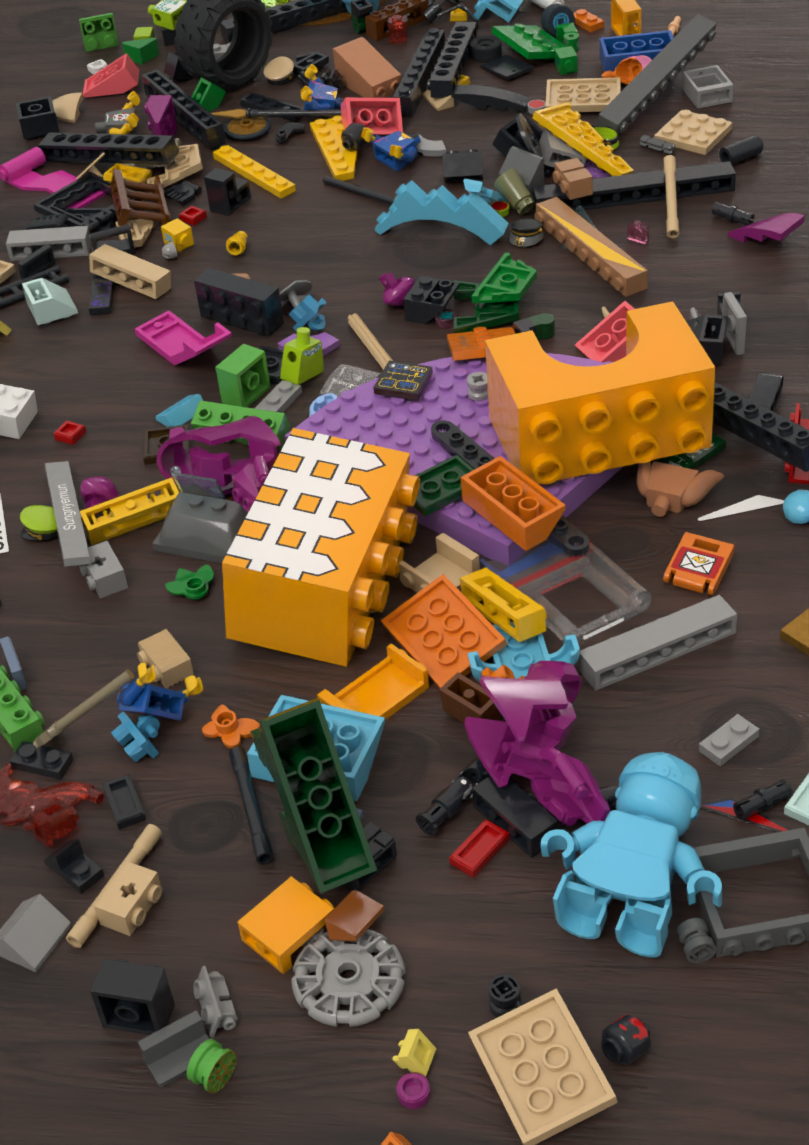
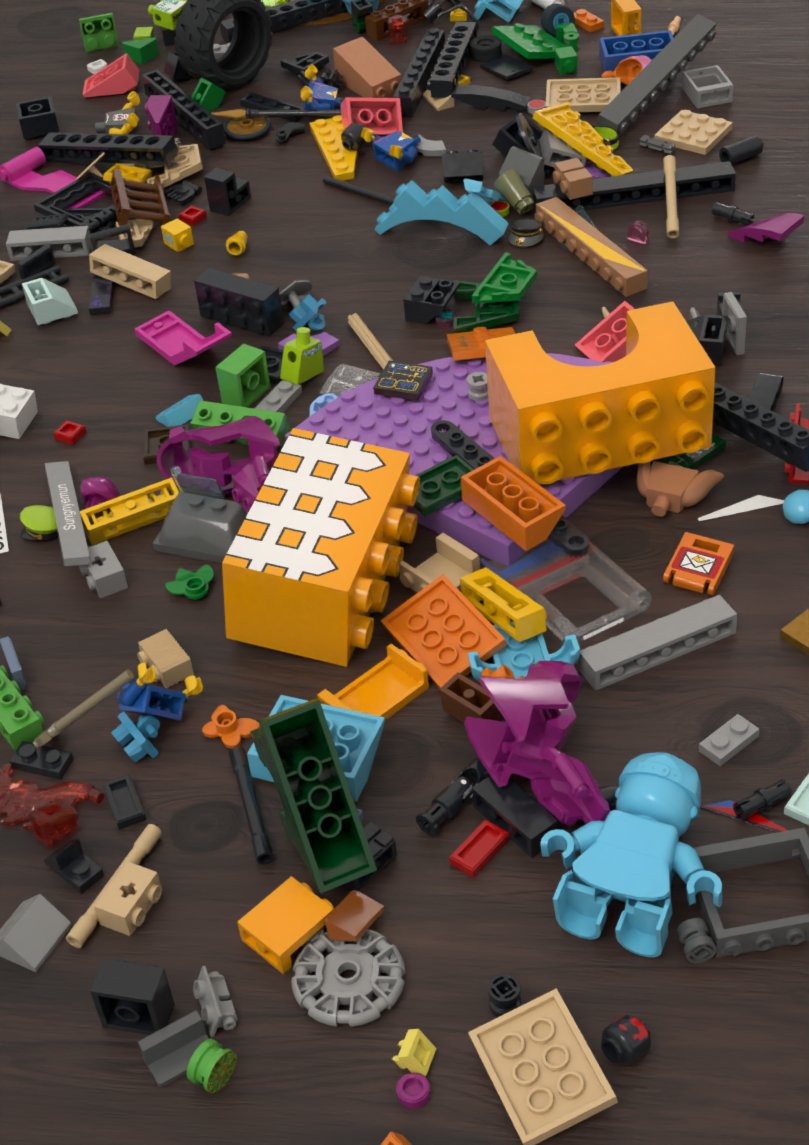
tan brick [52,93,83,123] -> none
light grey hinge [162,242,178,259] -> none
yellow plate [213,145,296,198] -> none
tan piece [263,56,295,85] -> none
magenta piece [379,273,415,307] -> none
dark green leg [513,313,555,341] -> none

